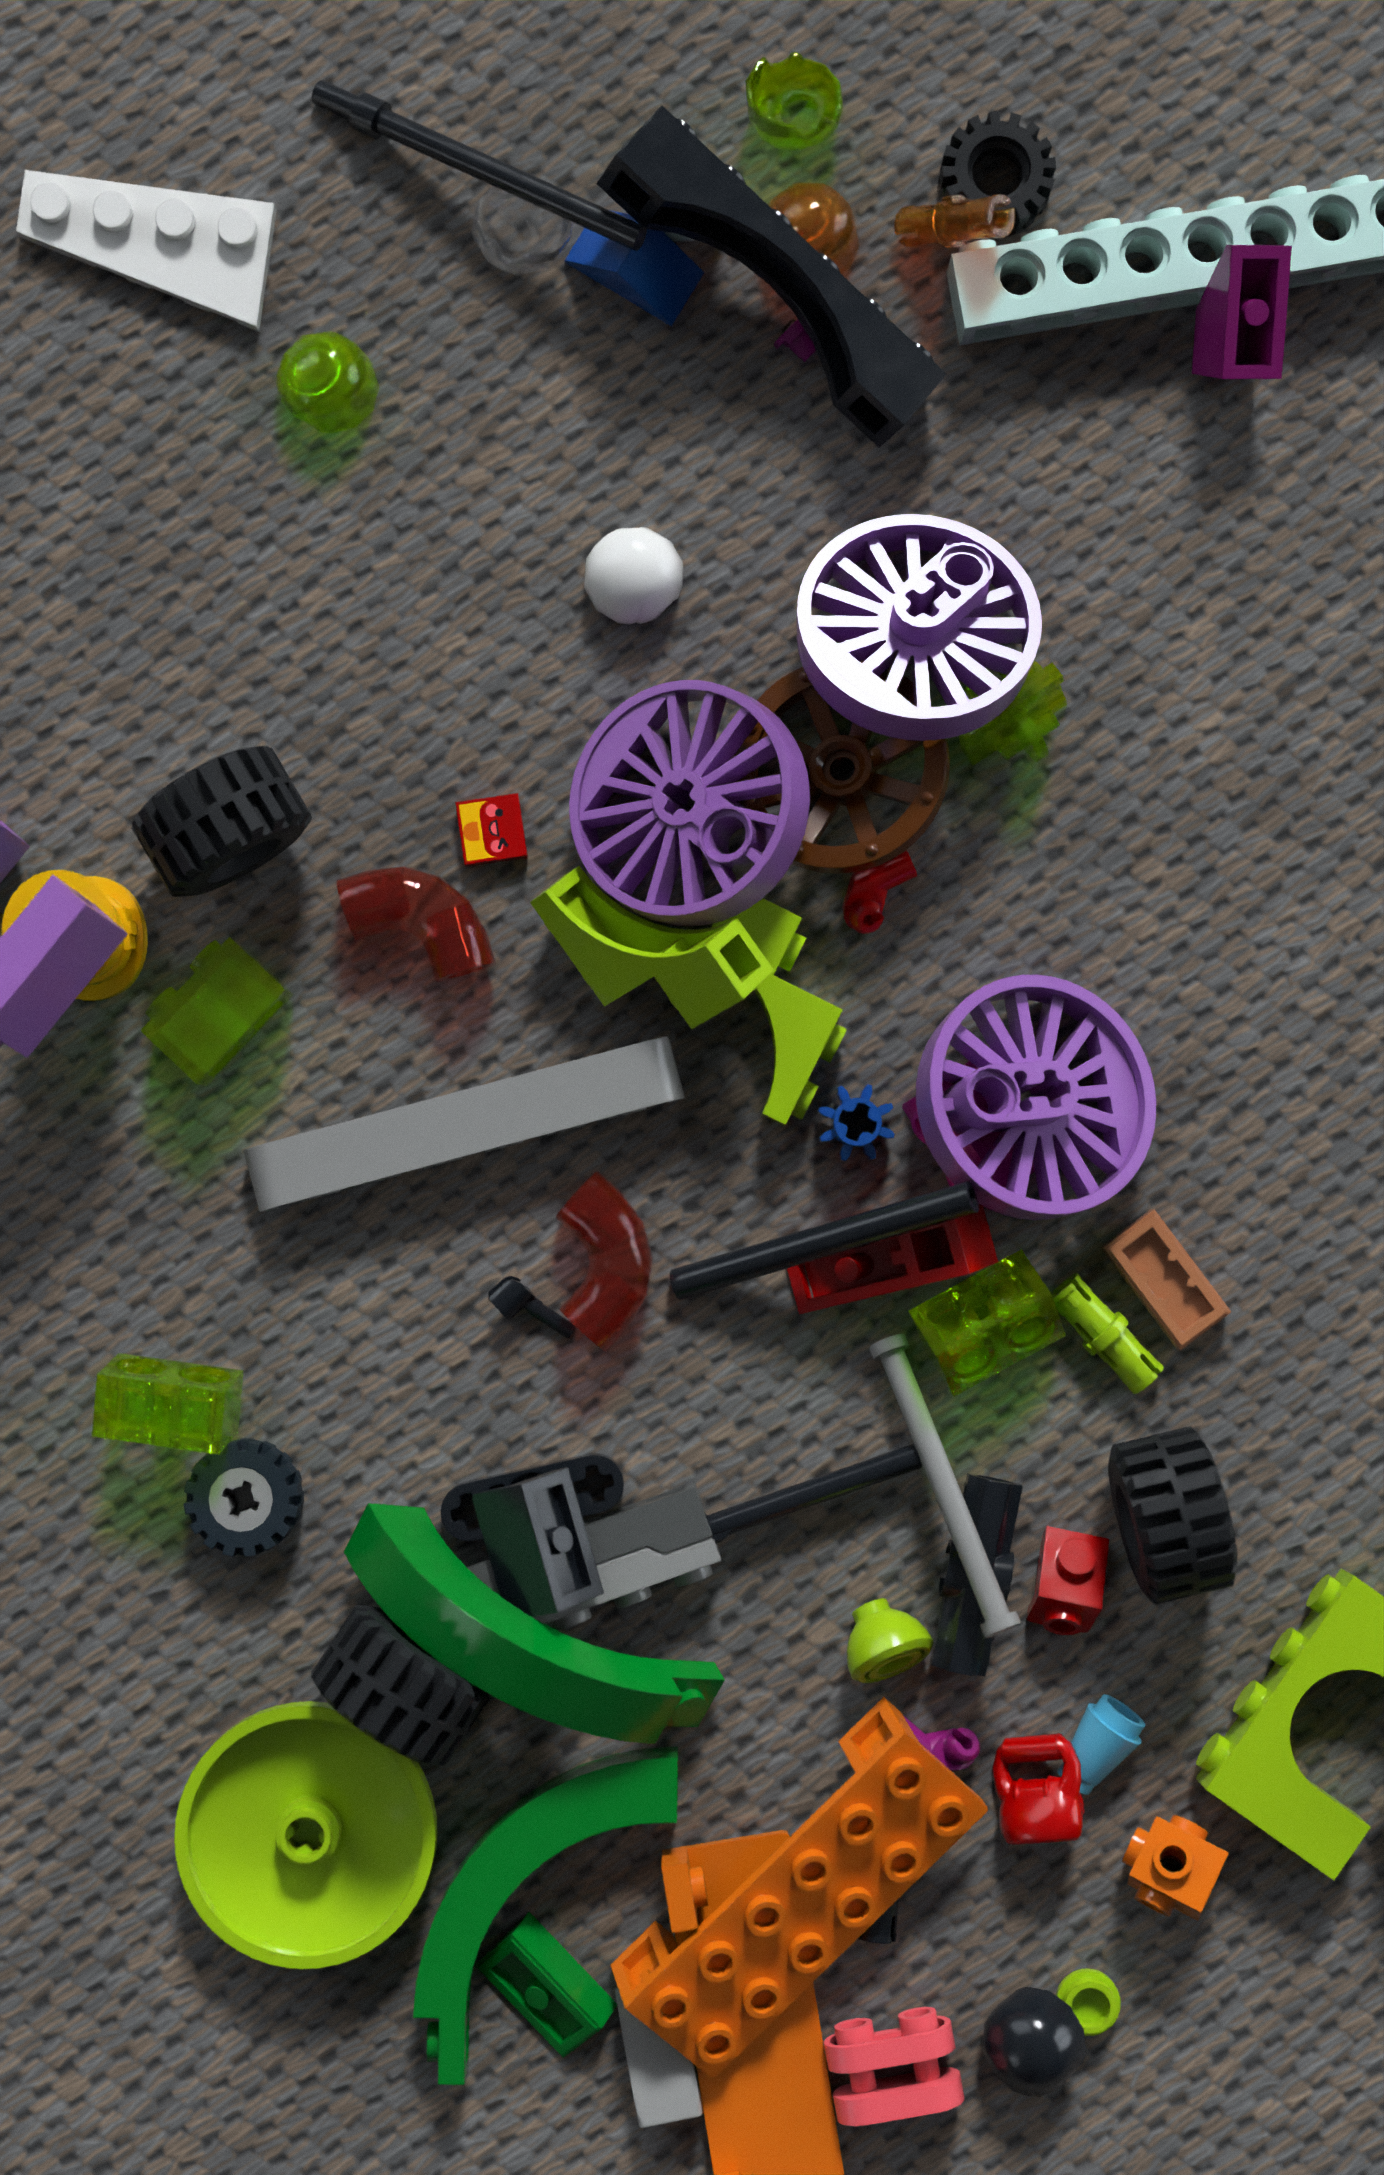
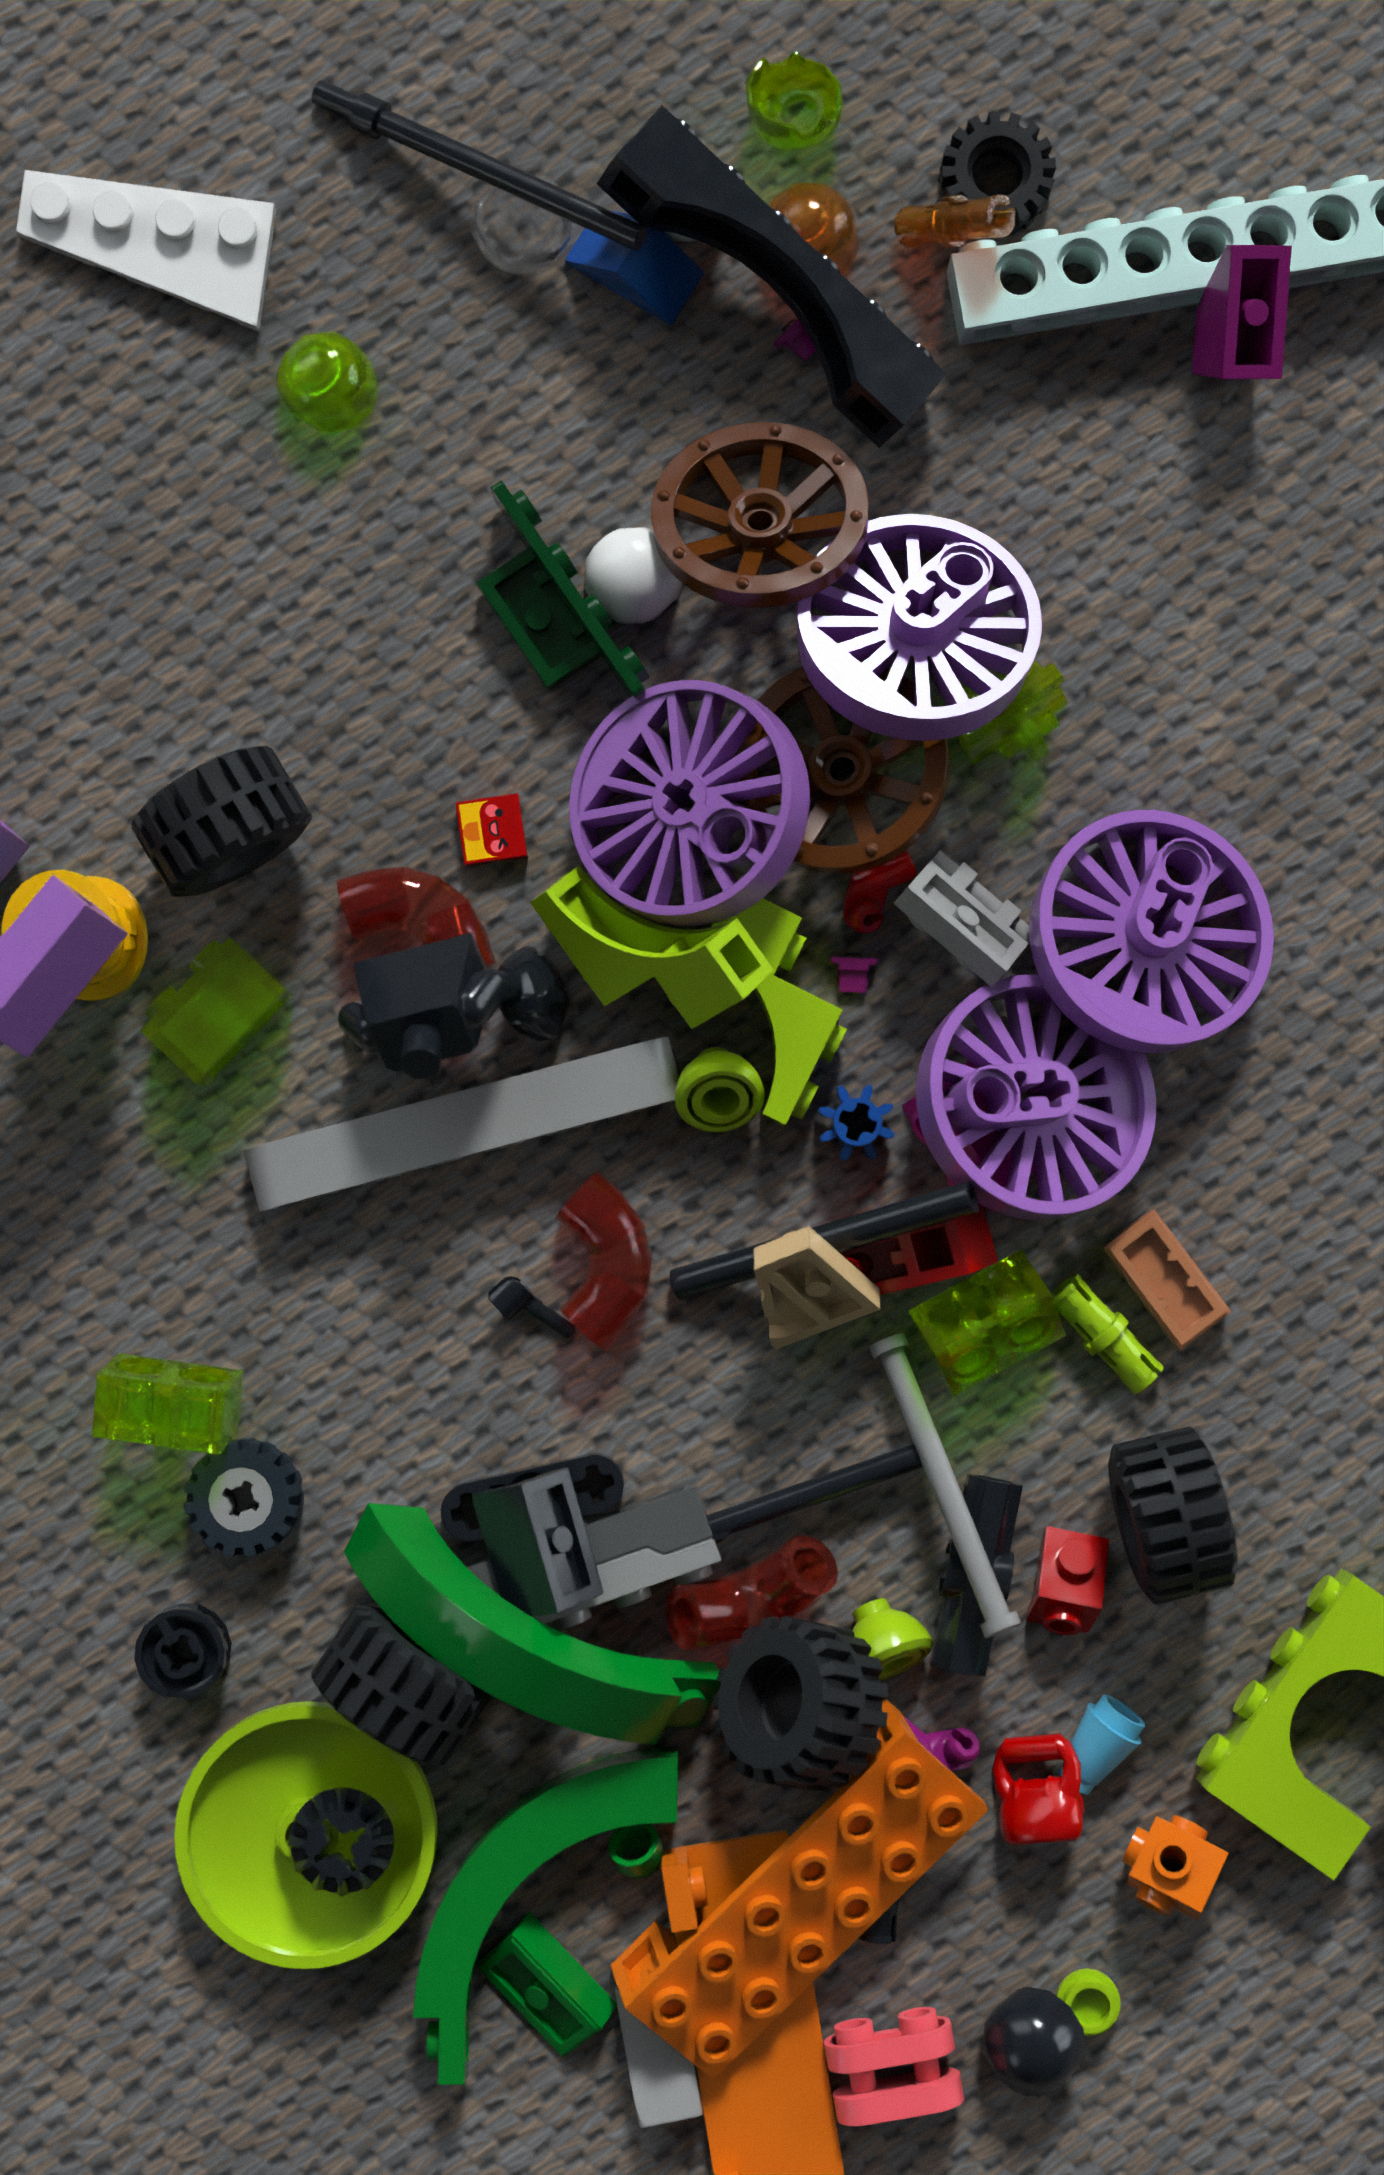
none -> black wheel [134,1603,232,1700]
none -> black gear [288,1787,395,1897]
none -> black torso [338,933,569,1079]
none -> dark green bracket [476,480,650,699]
none -> green hinge [608,1824,663,1880]
none -> reddish brown wheel [651,422,869,608]
none -> clear red cylinder [666,1535,838,1650]
none -> lime brick [675,1047,765,1133]
none -> black tyre [713,1616,888,1791]
none -> tan wing [754,1226,880,1349]
none -> magenta piece [830,952,877,993]
none -> light grey plate [893,850,1030,987]
none -> medium lavender piece [1029,810,1274,1053]

